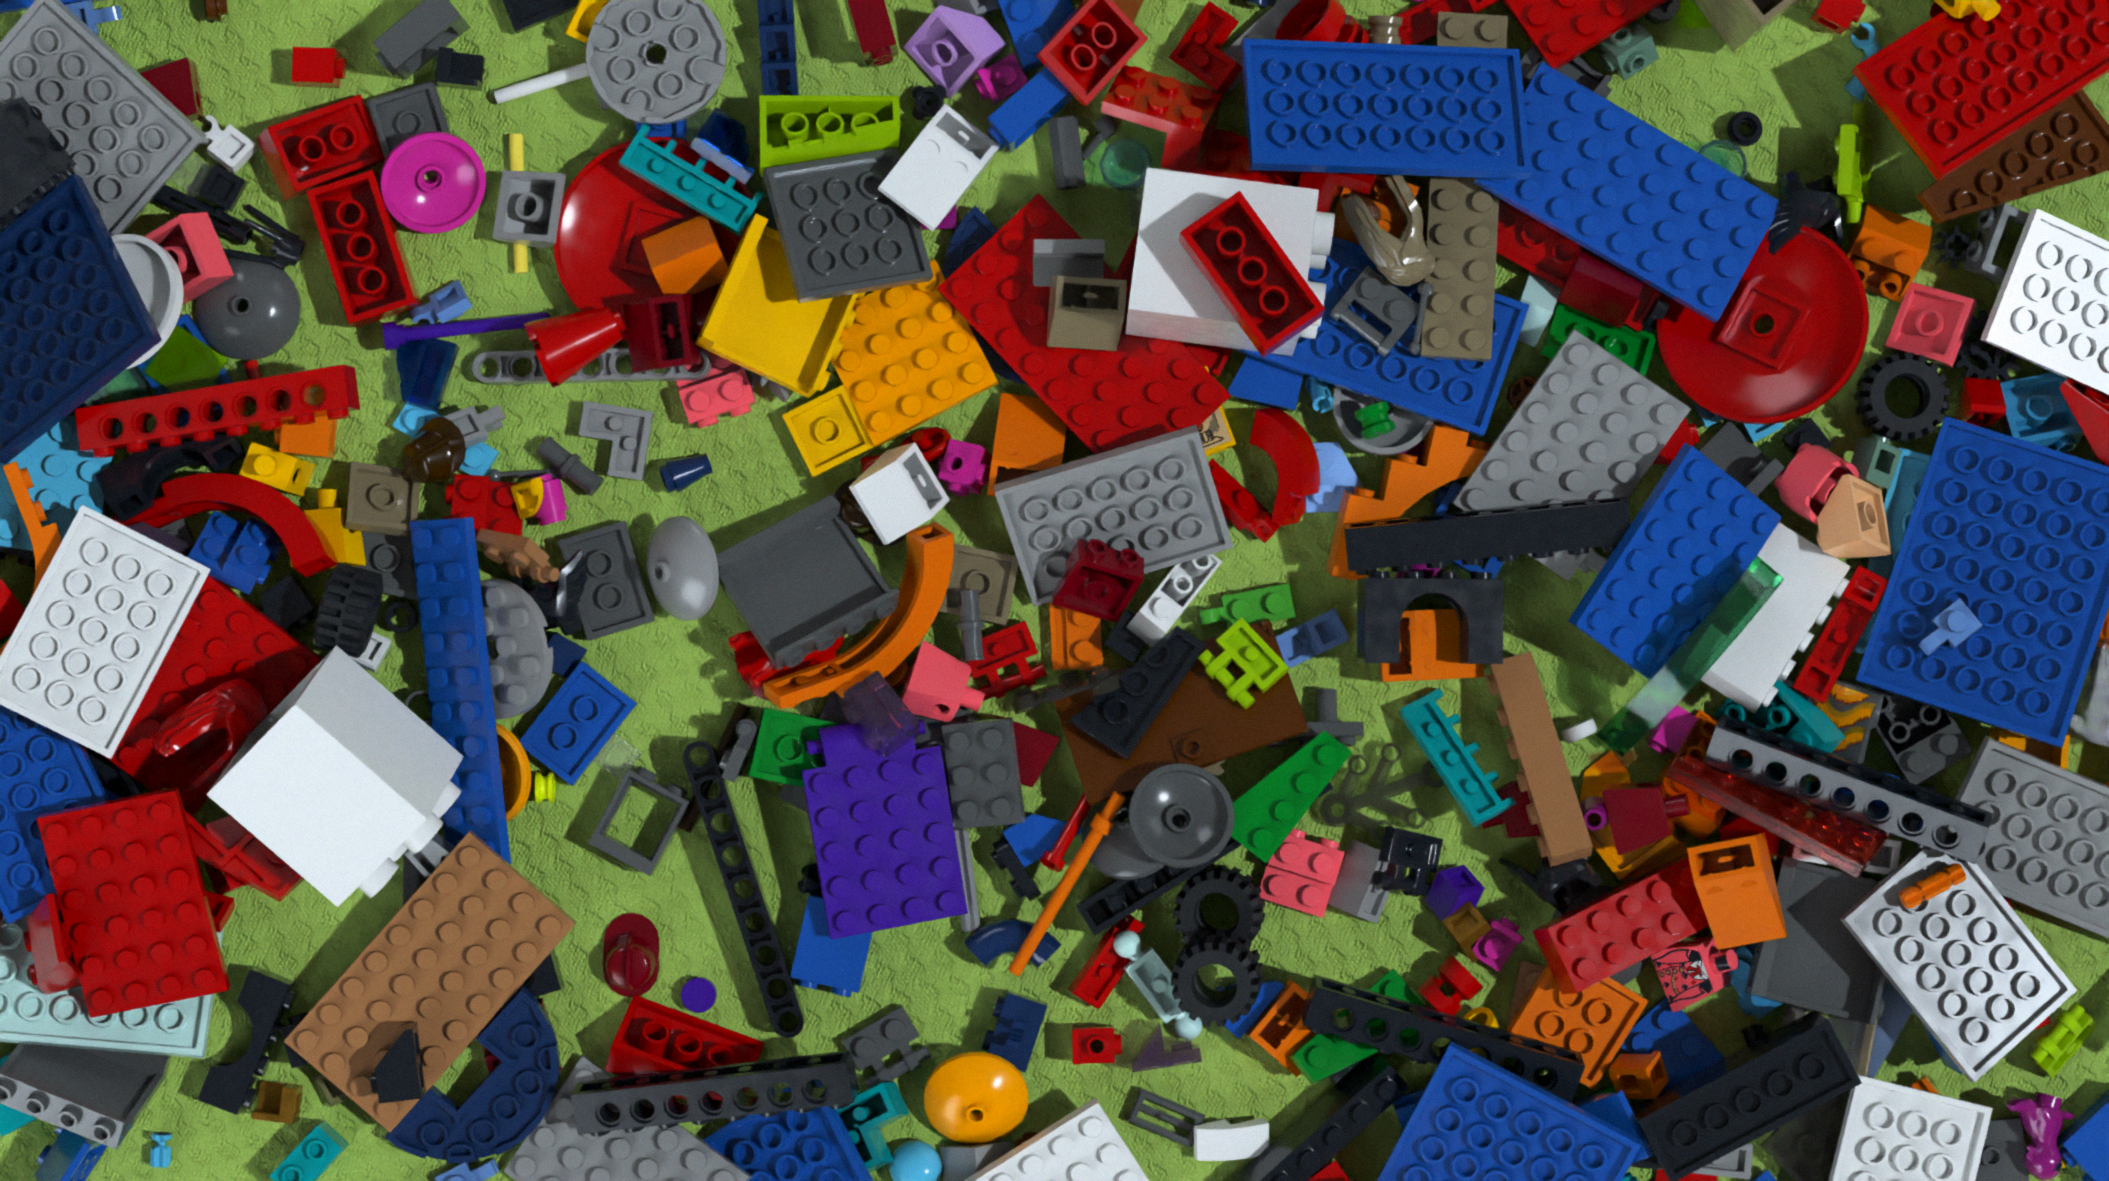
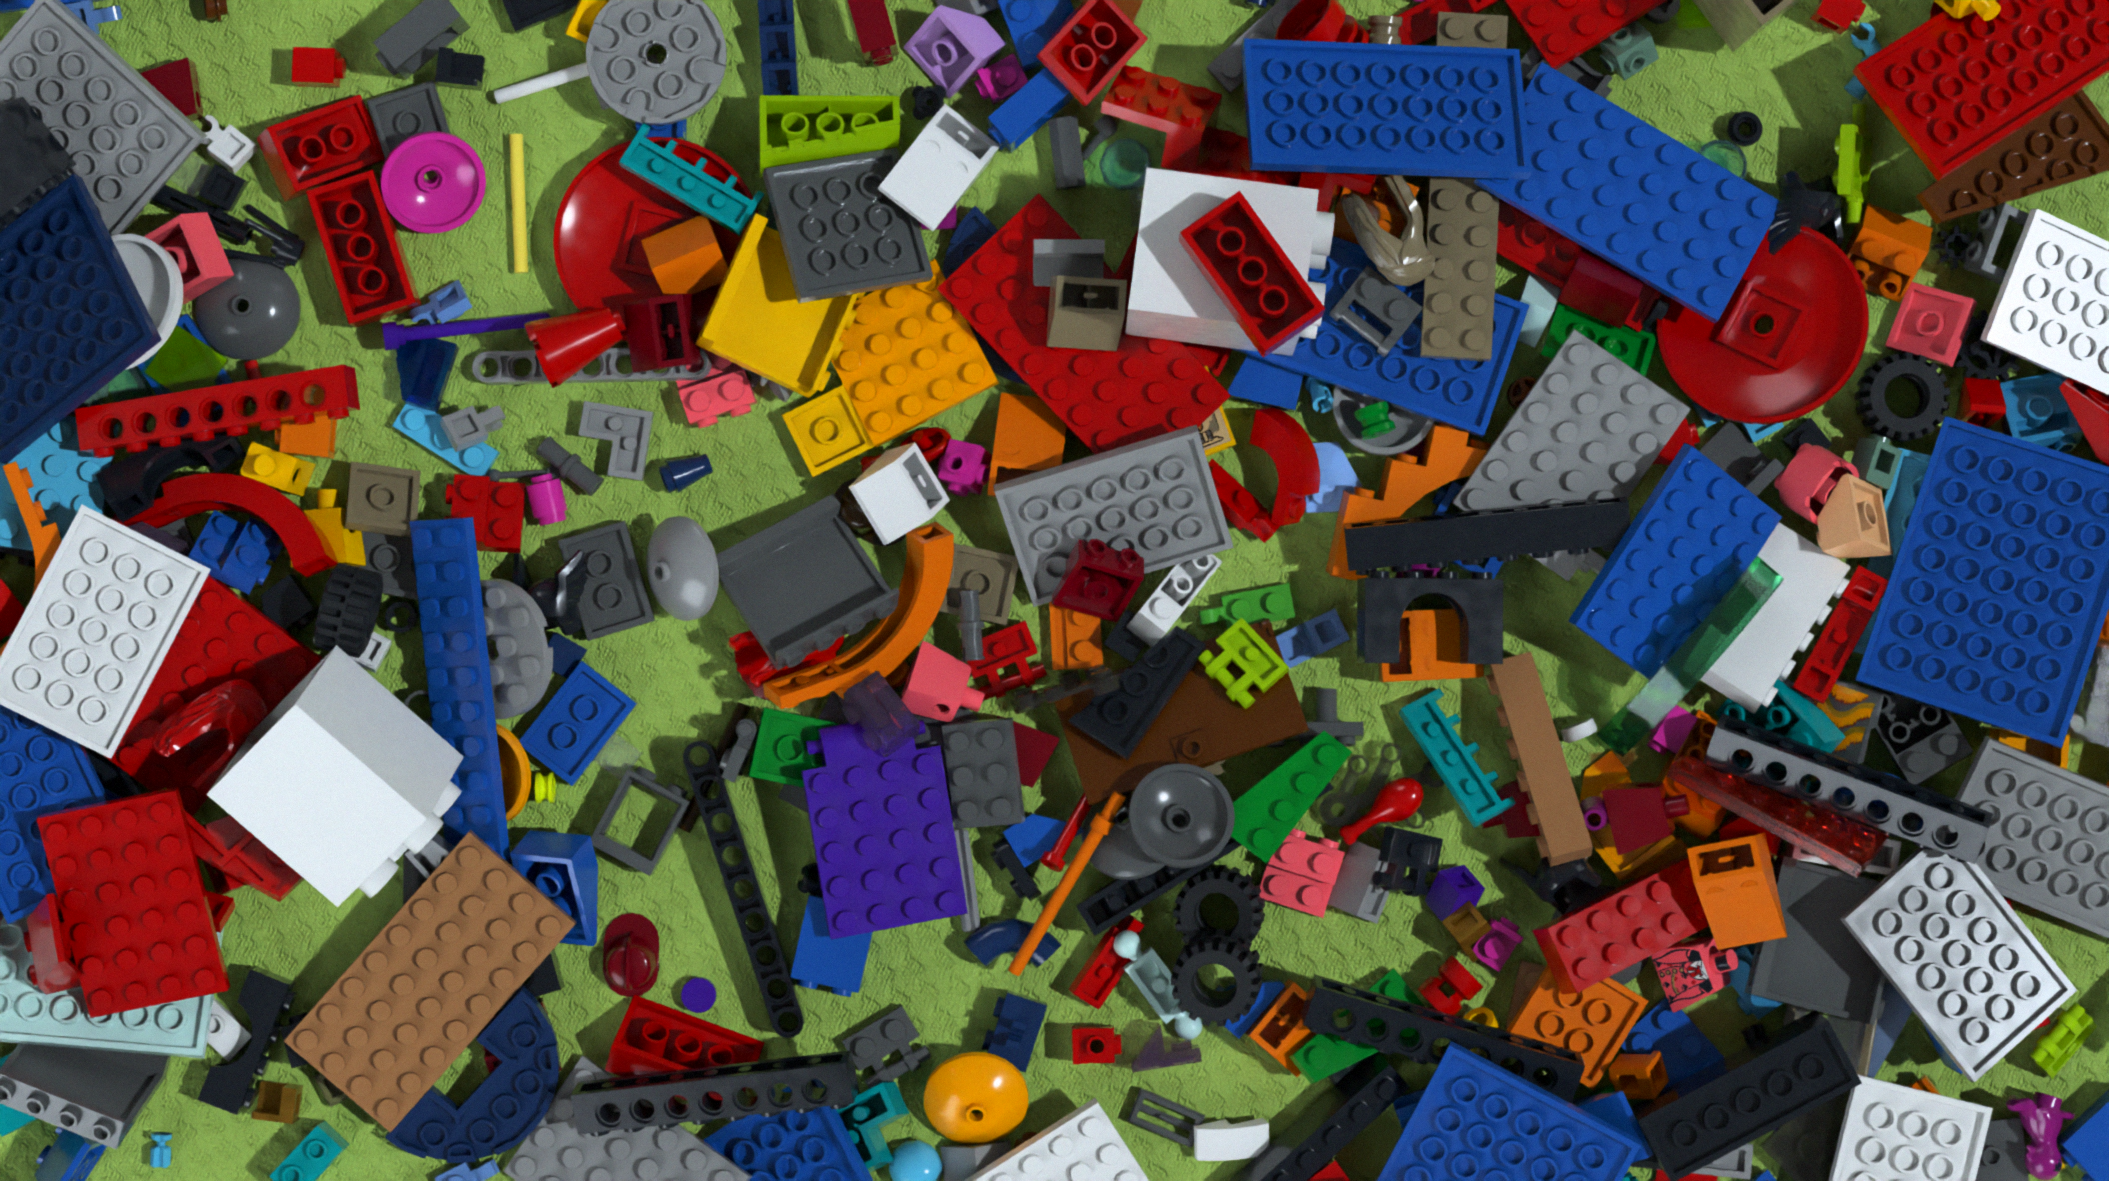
black slope [370,1022,426,1104] -> none
dark brown piece [400,417,466,484] -> none
medium nougat plate [476,528,560,583] -> none
light grey slope [492,170,566,249] -> none
yellow tile [510,477,543,520] -> none
clear blue wing [689,107,754,185] -> none
red plate [1168,1,1243,96] -> none
dark grey hinge [1409,281,1433,355] -> none
orange axle [1898,863,1966,909] -> none
medium blue plate [1918,598,1983,656] -> none
none -> white plate [207,998,252,1062]
none -> blue slope [510,830,598,946]
none -> red piece [1339,777,1424,845]

